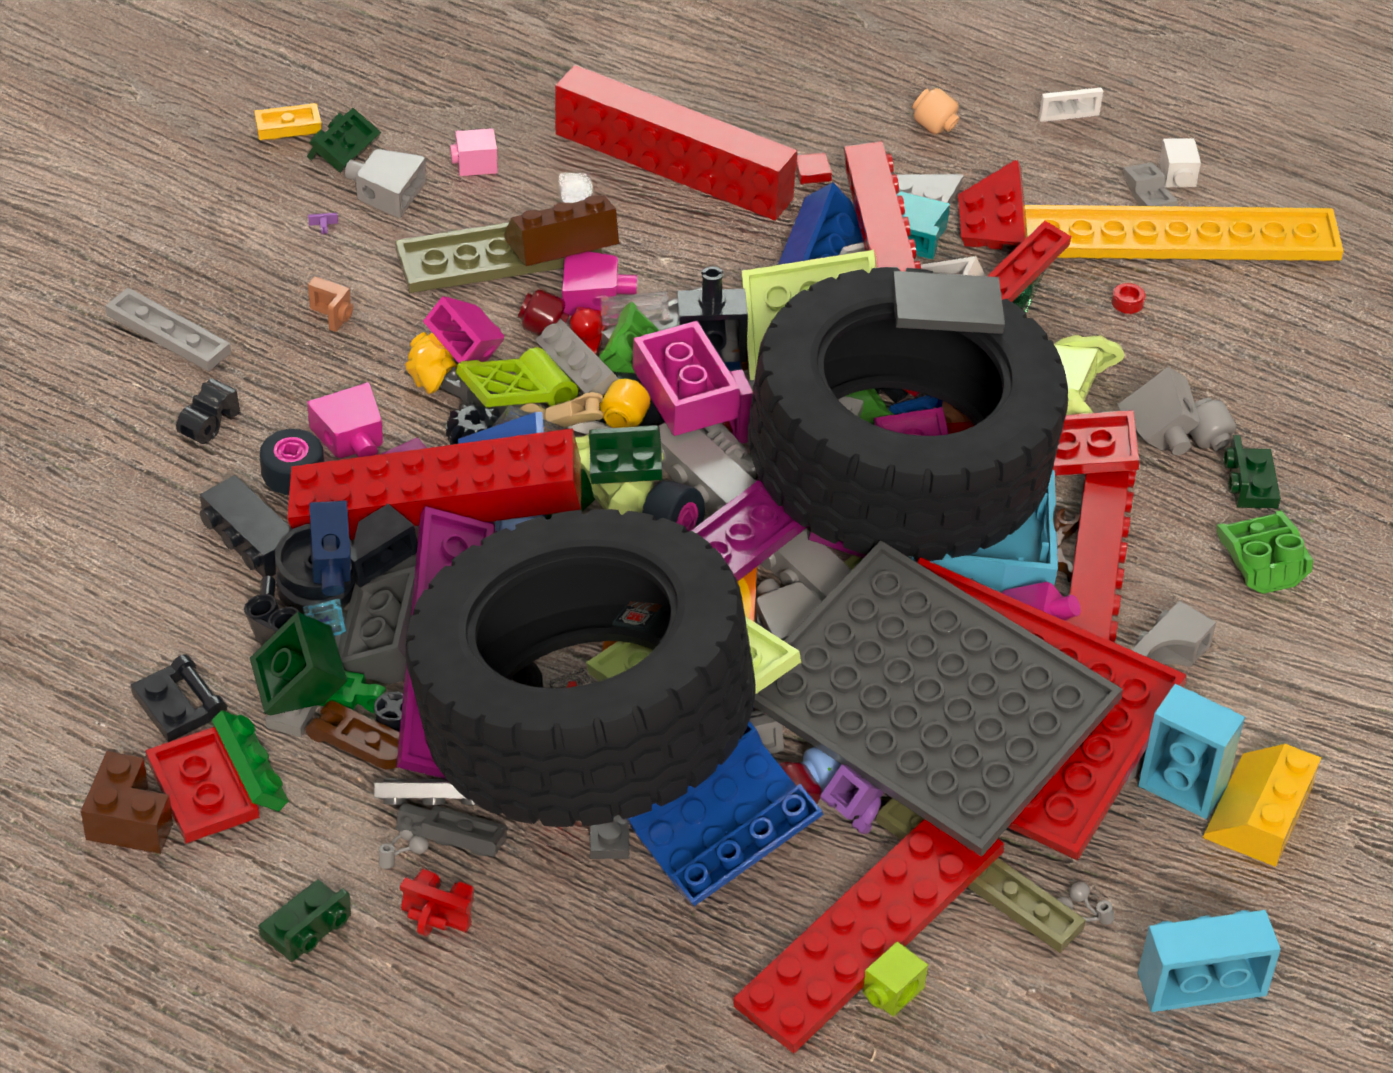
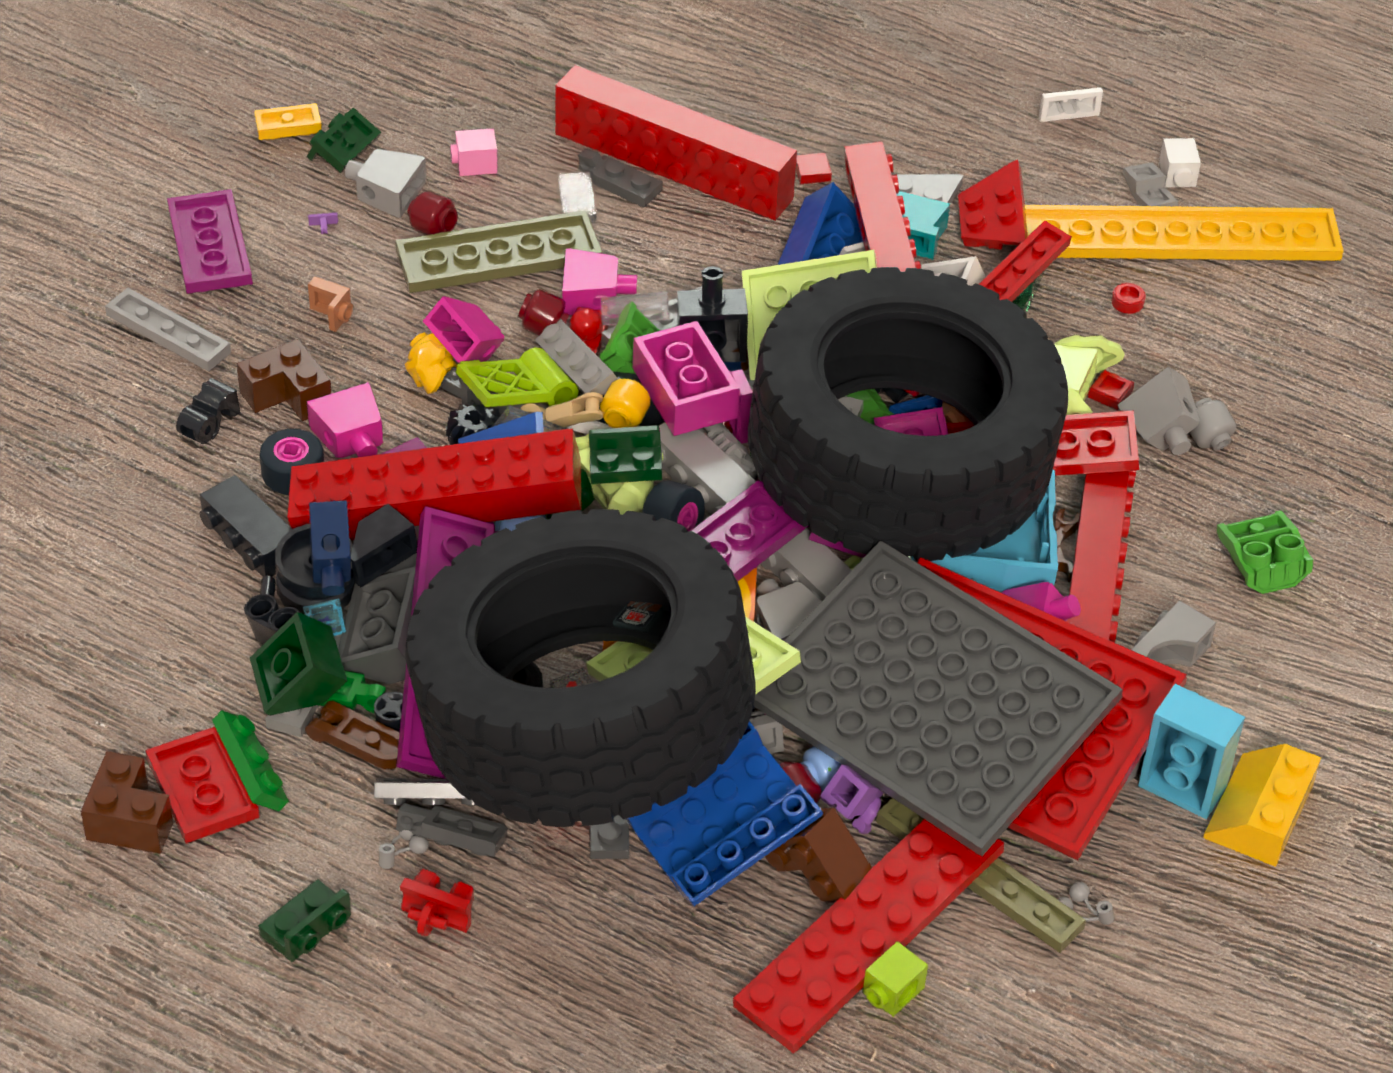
black plate [130,654,228,742] -> none
reddish brown slope [504,195,619,266] -> none
tile [892,271,1005,334] -> none
light nougat head [912,88,960,135] -> none
medium azure brick [1138,910,1281,1012] -> none
dark green bracket [1224,435,1281,508] -> none
none -> magenta plate [167,189,253,294]
none -> reddish brown brick [237,339,332,422]
none -> dark red head [408,191,458,235]
none -> dark grey hinge [578,149,663,208]
none -> reddish brown brick [765,807,872,901]
none -> red tile [1088,369,1134,411]

